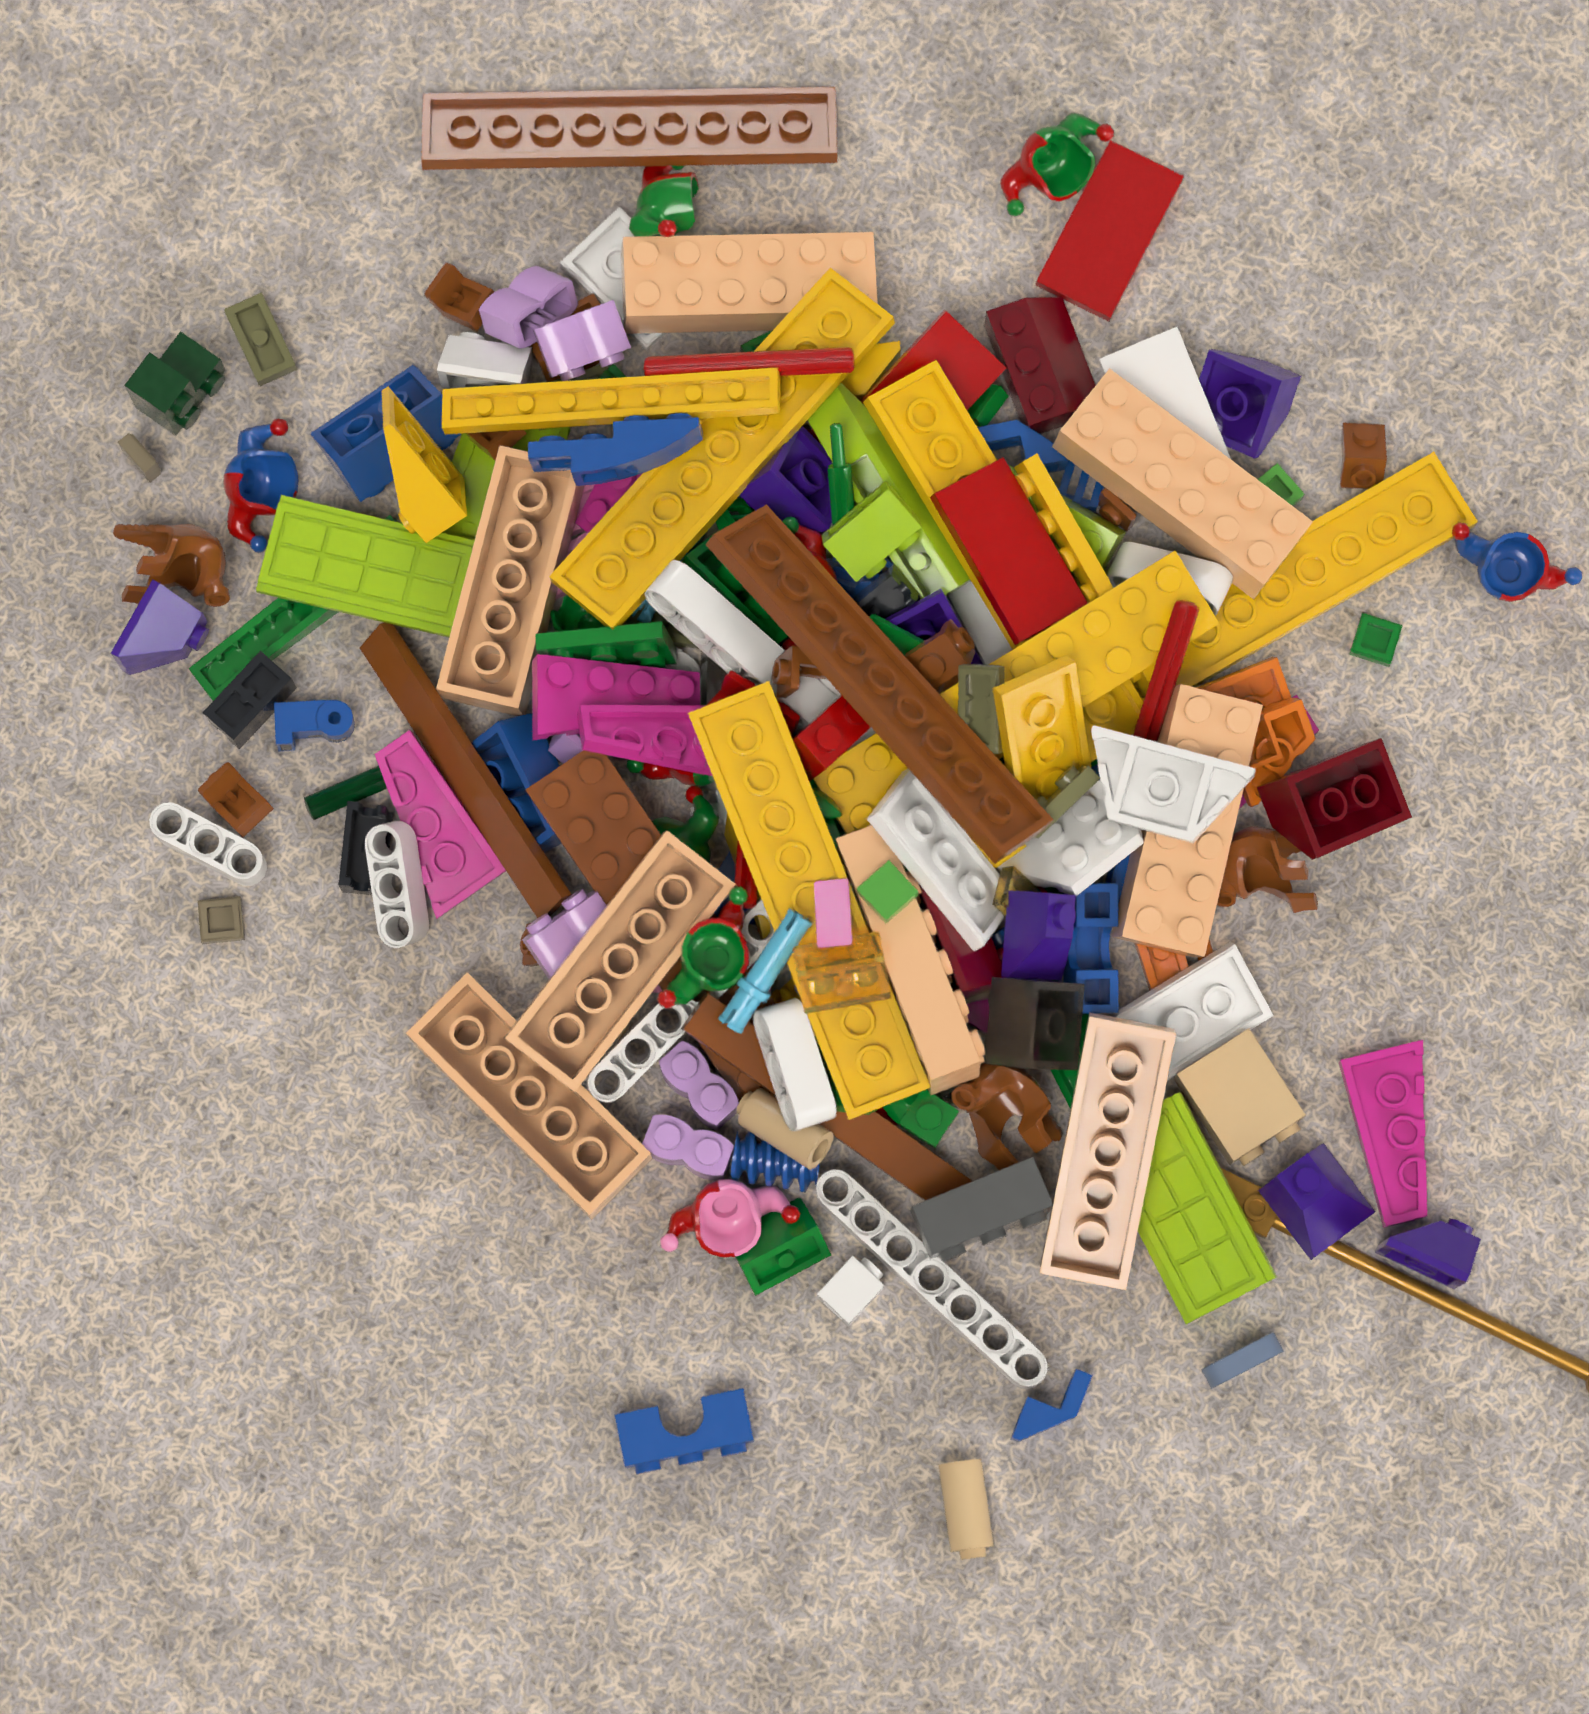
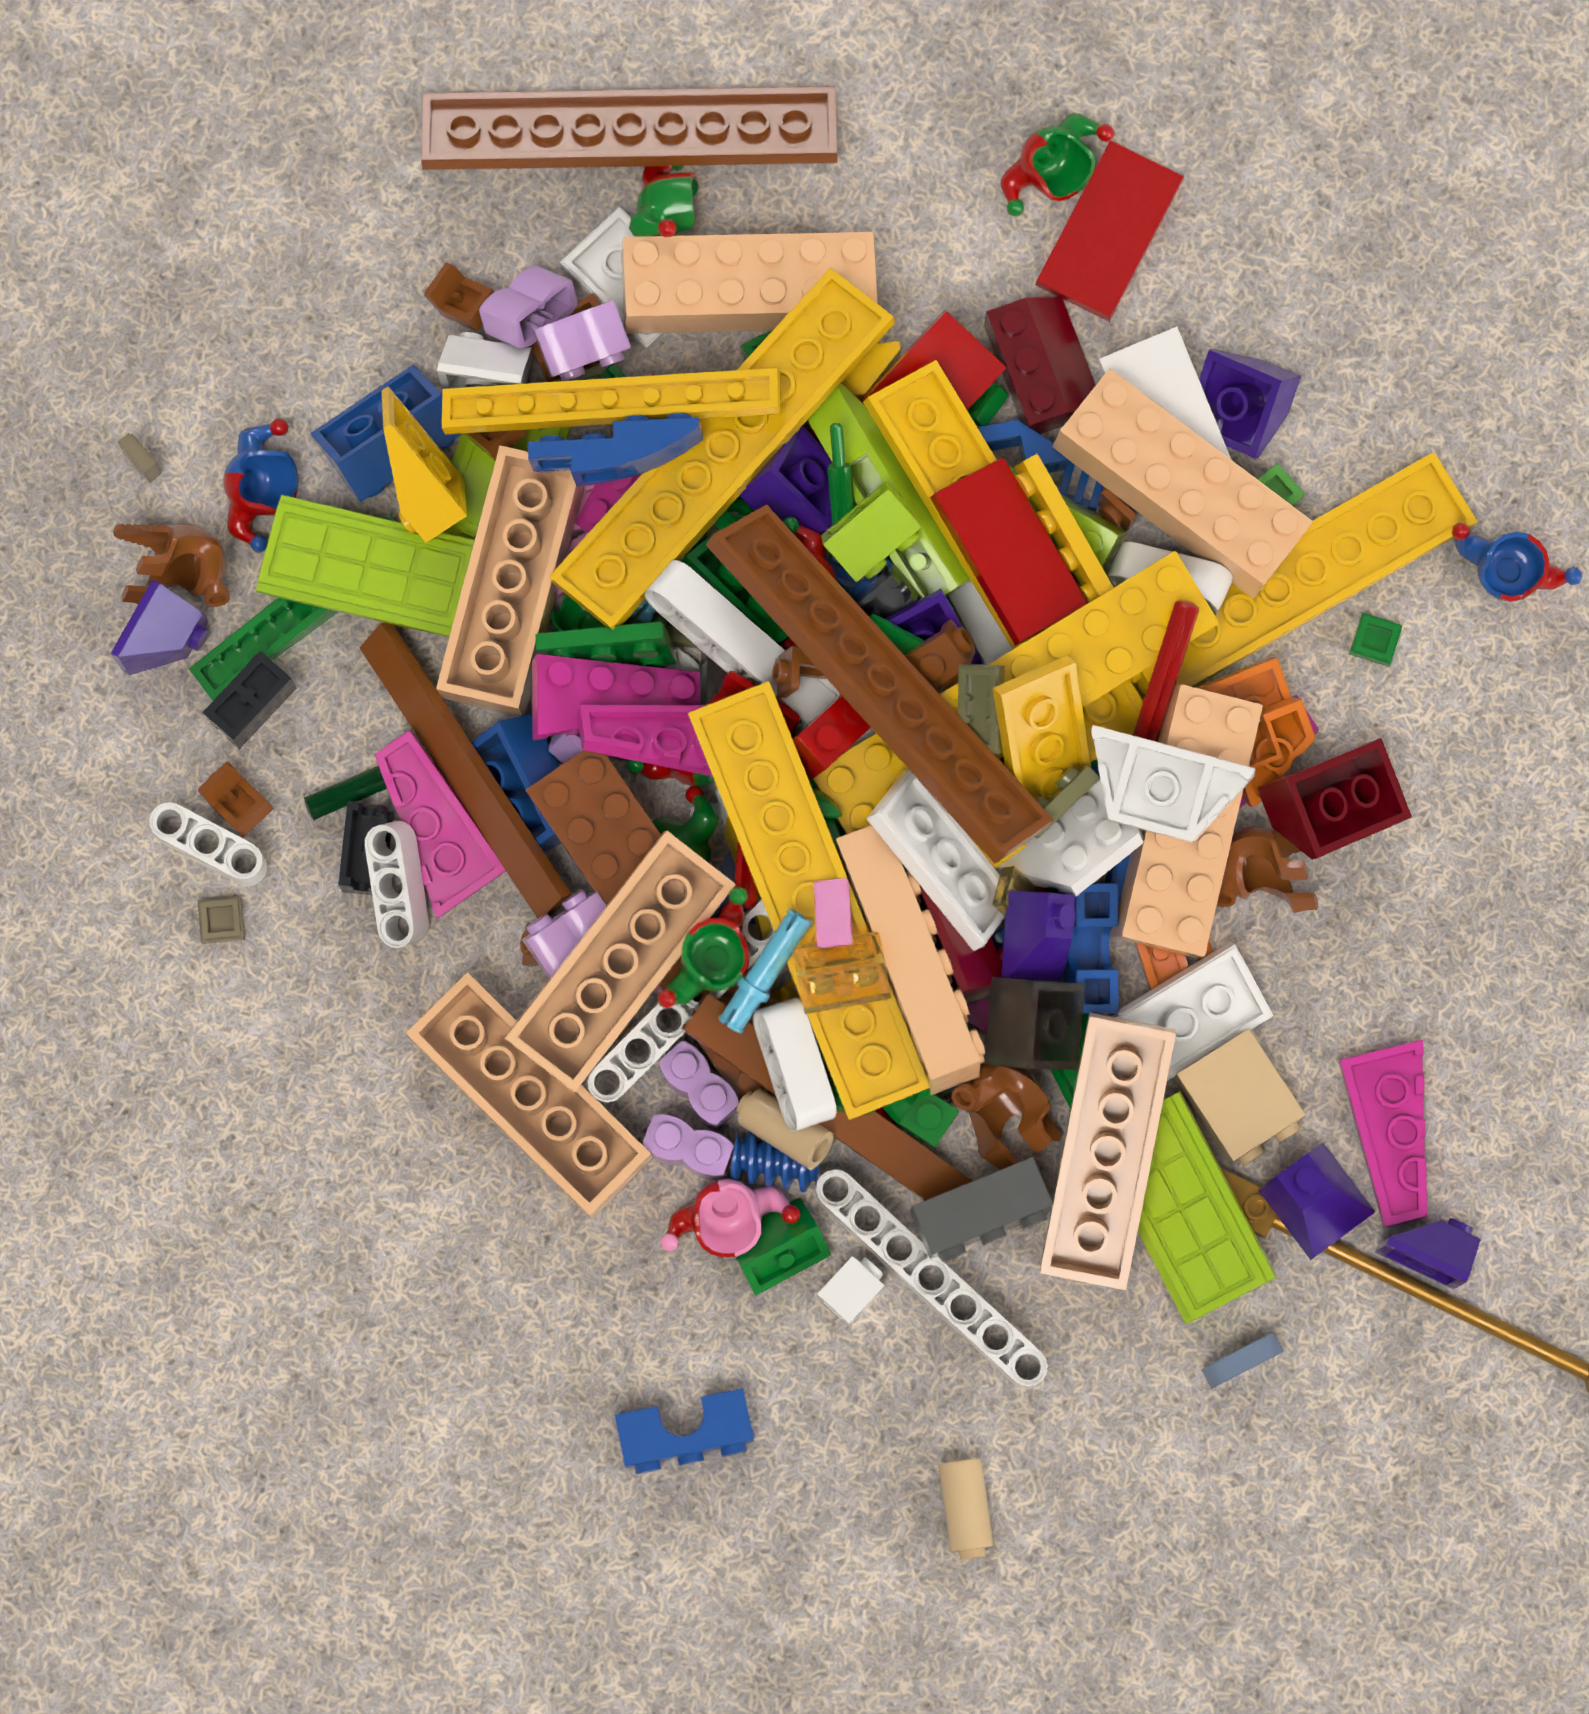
dark green brick [124,331,226,436] -> none
olive plate [224,292,297,387] -> none
blue leg [274,700,355,752] -> none
red axle [644,347,855,376] -> none
bright green tile [856,860,919,924] -> none
blue slope [1010,1369,1092,1442] -> none
dark orange bracket [1340,423,1387,489] -> none

